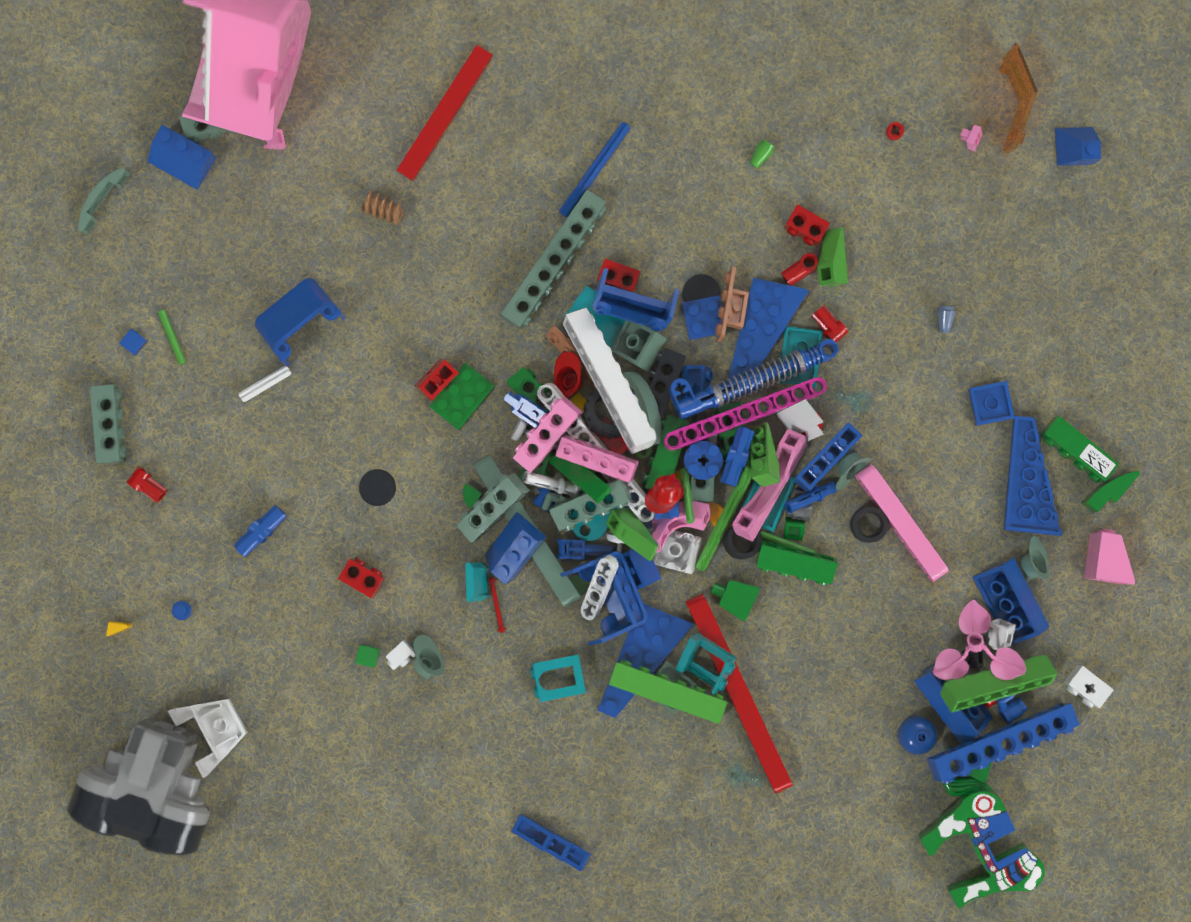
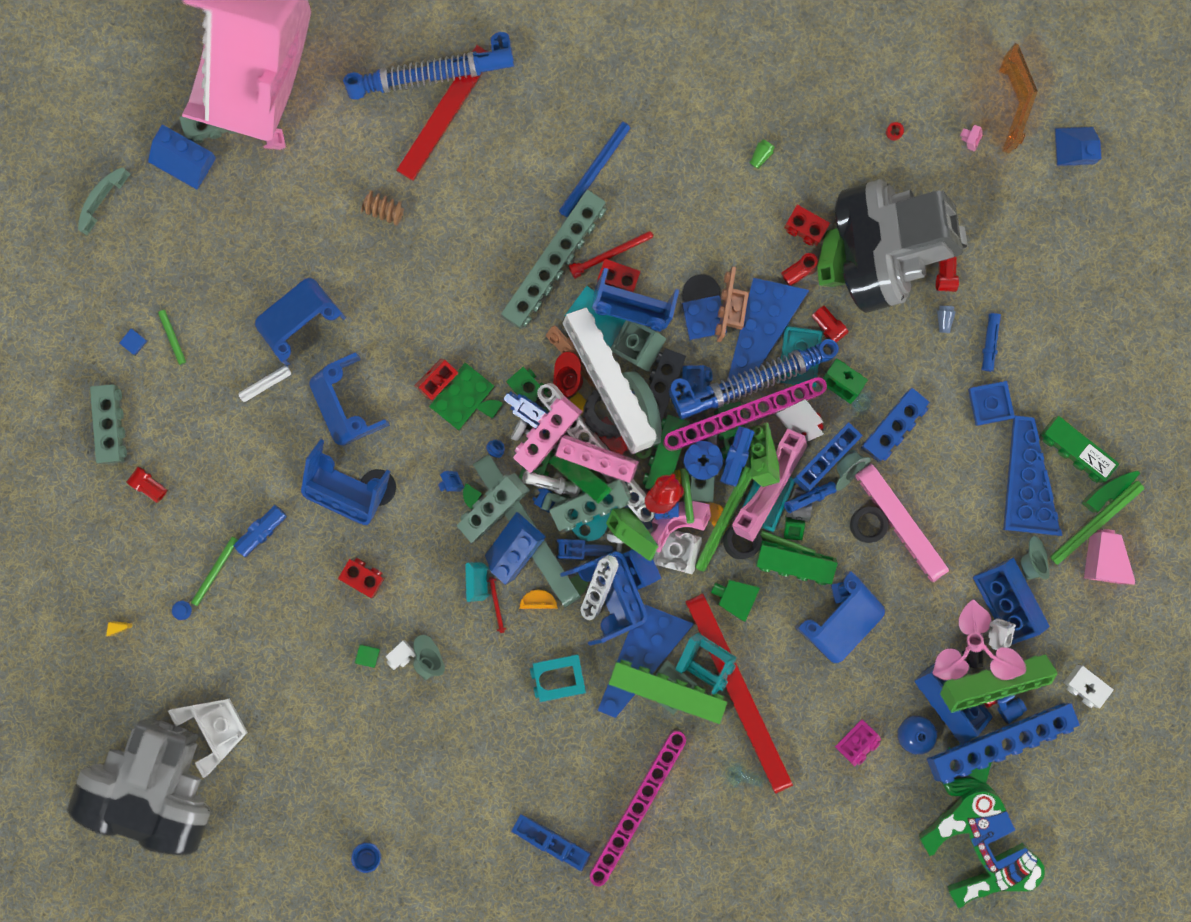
none -> bright green bar [191,536,238,606]
none -> blue windscreen [301,439,390,525]
none -> blue windscreen [309,352,390,446]
none -> blue piece [343,32,514,100]
none -> blue hair [351,842,381,873]
none -> blue tile [438,471,465,492]
none -> green tile [477,400,503,419]
none -> blue plate [486,439,505,458]
none -> light orange tile [519,589,558,609]
none -> red piece [568,231,653,279]
none -> dark pink beam [590,730,686,886]
none -> blue windscreen [795,571,885,663]
none -> green brick [822,358,868,404]
none -> blue tile [831,582,850,604]
none -> piece [835,179,968,313]
none -> dark pink bracket [835,719,881,767]
none -> blue brick [860,388,930,462]
none -> red piece [935,256,959,292]
none -> blue pin [981,313,1001,372]
none -> bright green axle [1050,481,1144,565]

